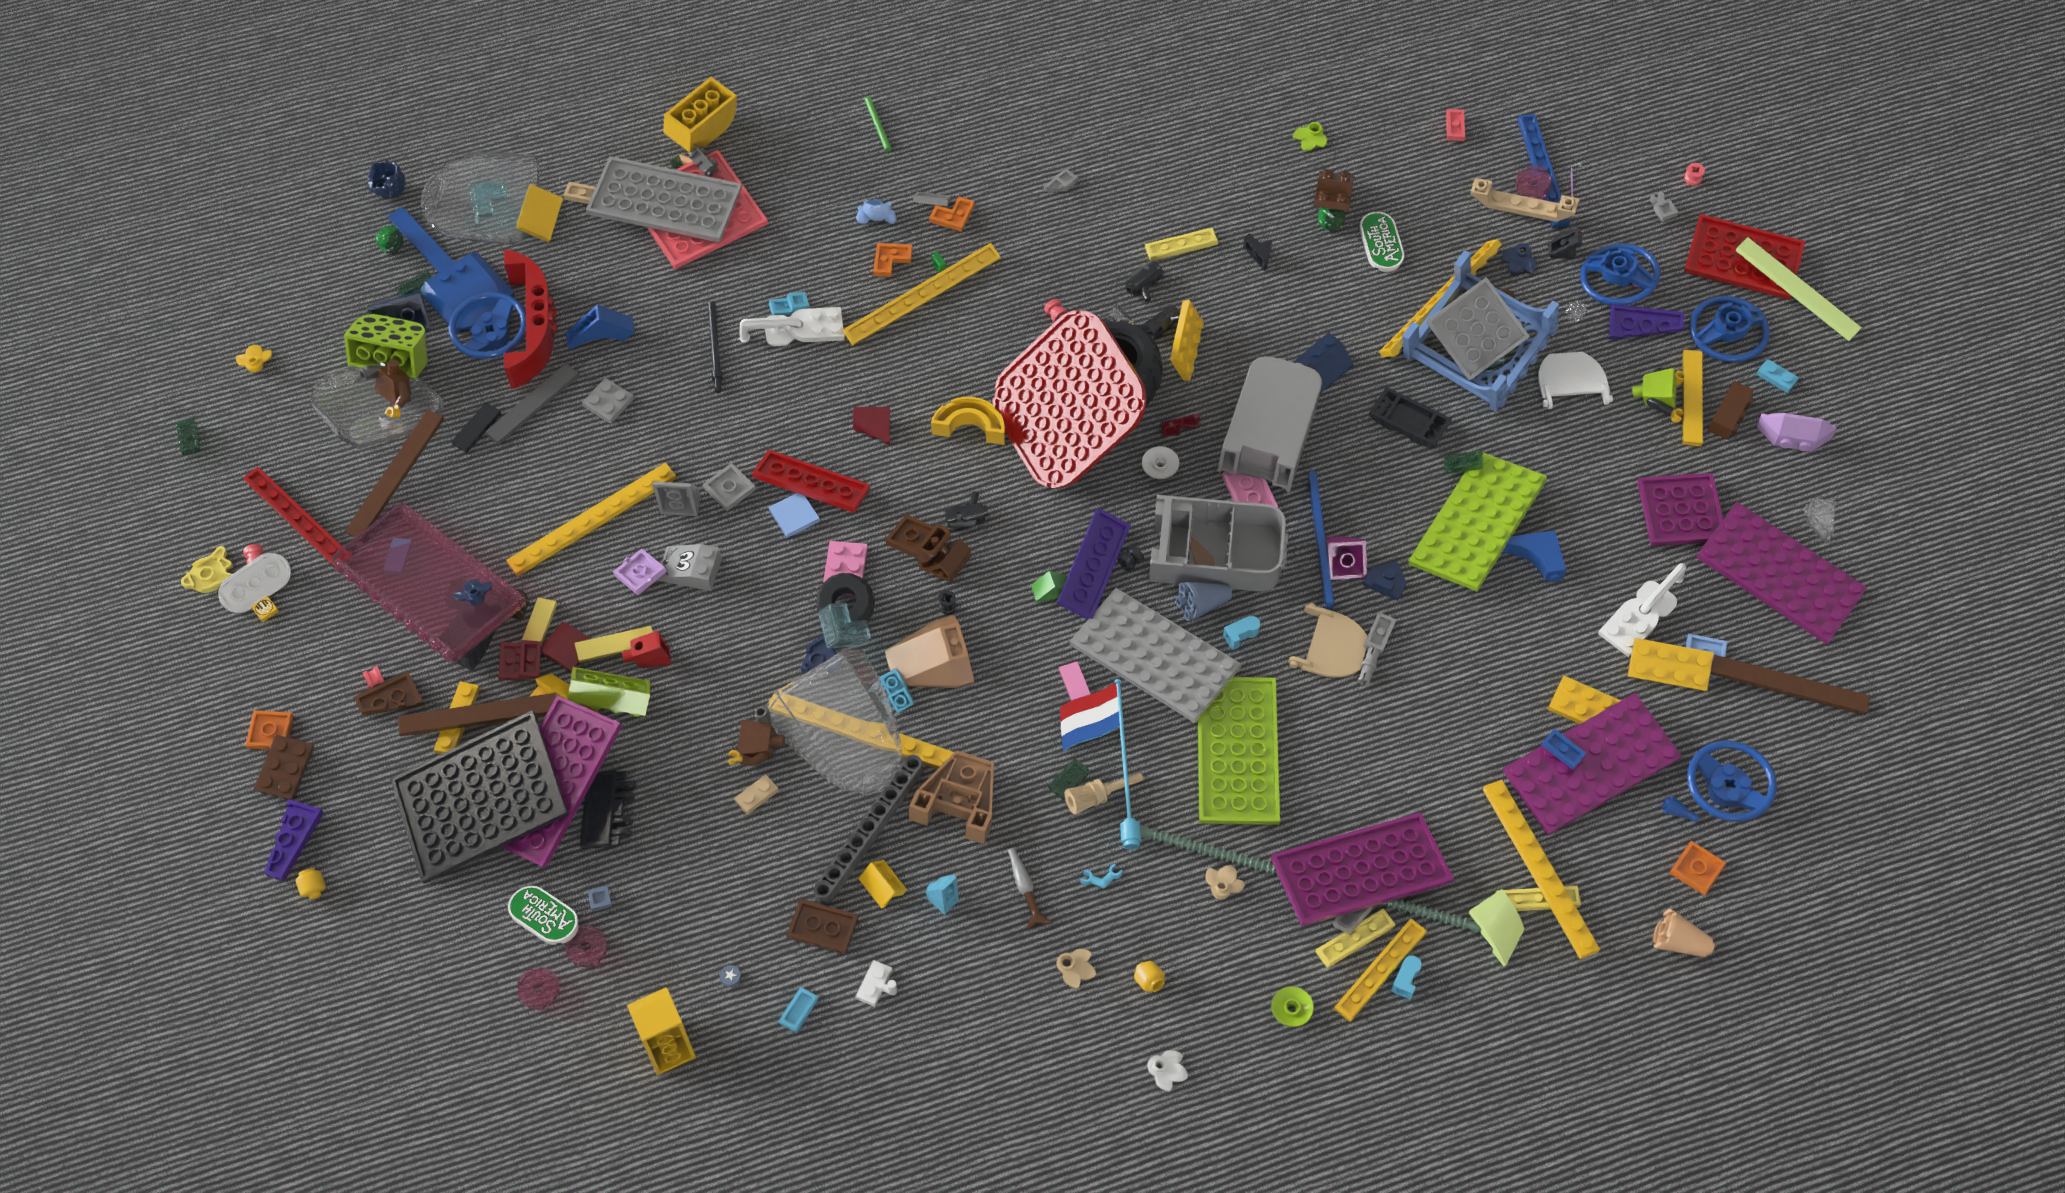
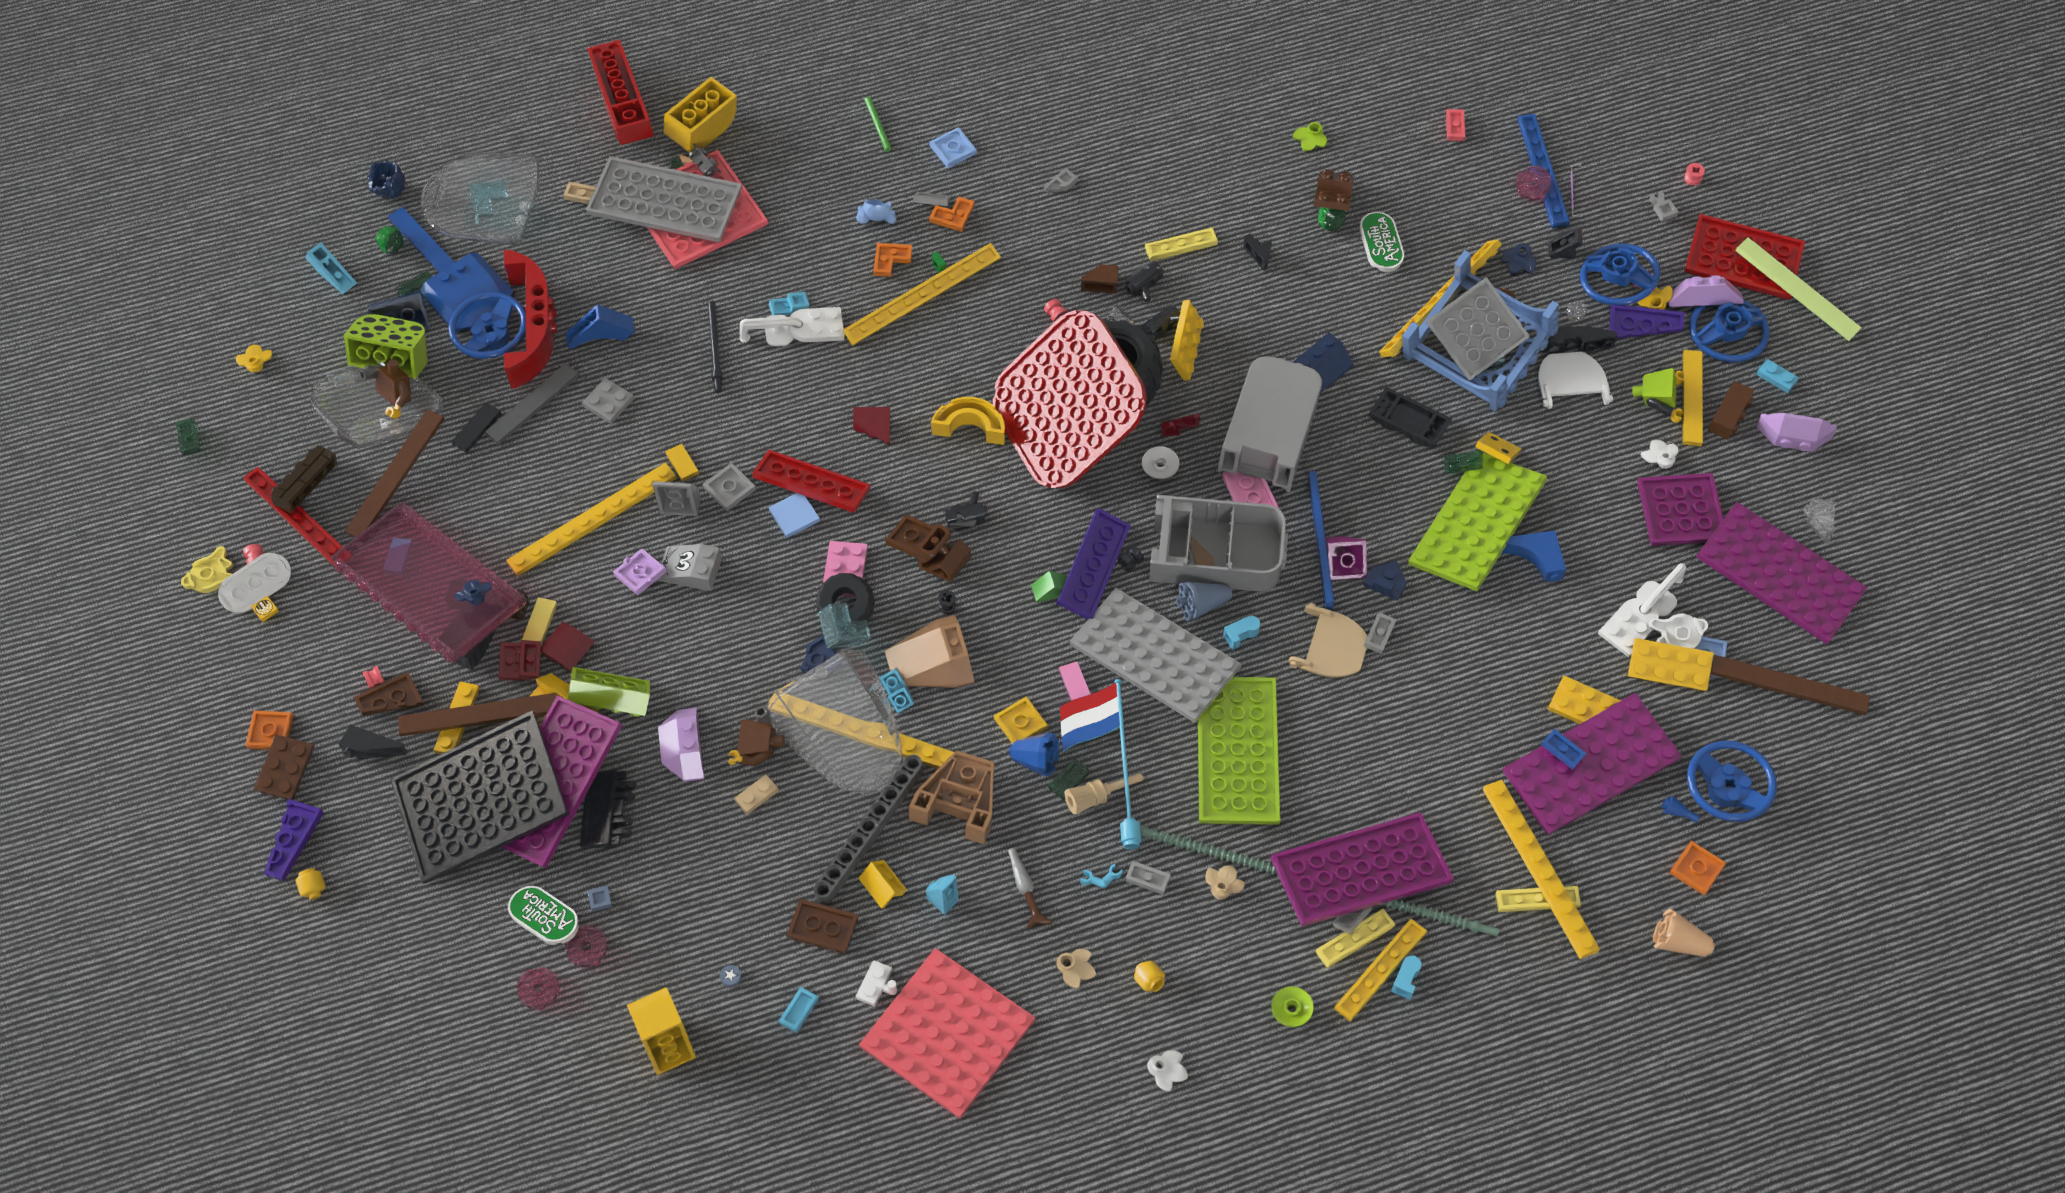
yellow tile [516,184,563,243] -> none
light yellow tile [575,626,653,663] -> none
red torso [622,631,672,668] -> none
light grey pin [1358,647,1380,686] -> none
yellowish green slope [1469,889,1524,966] -> none
tan slope [1470,178,1579,222] -> none
none -> dark brown brick [271,445,337,514]
none -> medium azure slope [306,242,357,294]
none -> black slope [339,725,407,759]
none -> red slope [587,39,654,145]
none -> lavender wedge [658,707,704,782]
none -> yellow tile [665,444,699,482]
none -> coral plate [859,948,1035,1119]
none -> light blue tile [929,127,977,168]
none -> yellow tile [994,696,1048,744]
none -> blue cone [1009,733,1059,776]
none -> reddish brown slope [1081,264,1119,294]
none -> light grey plate [1125,861,1171,895]
none -> yellow tile [1475,432,1521,464]
none -> black slope [1541,326,1618,353]
none -> yellow plate [1638,286,1673,310]
none -> white plate [1641,440,1679,469]
none -> white tile [1649,614,1708,649]
none -> lavender wedge [1668,276,1744,307]

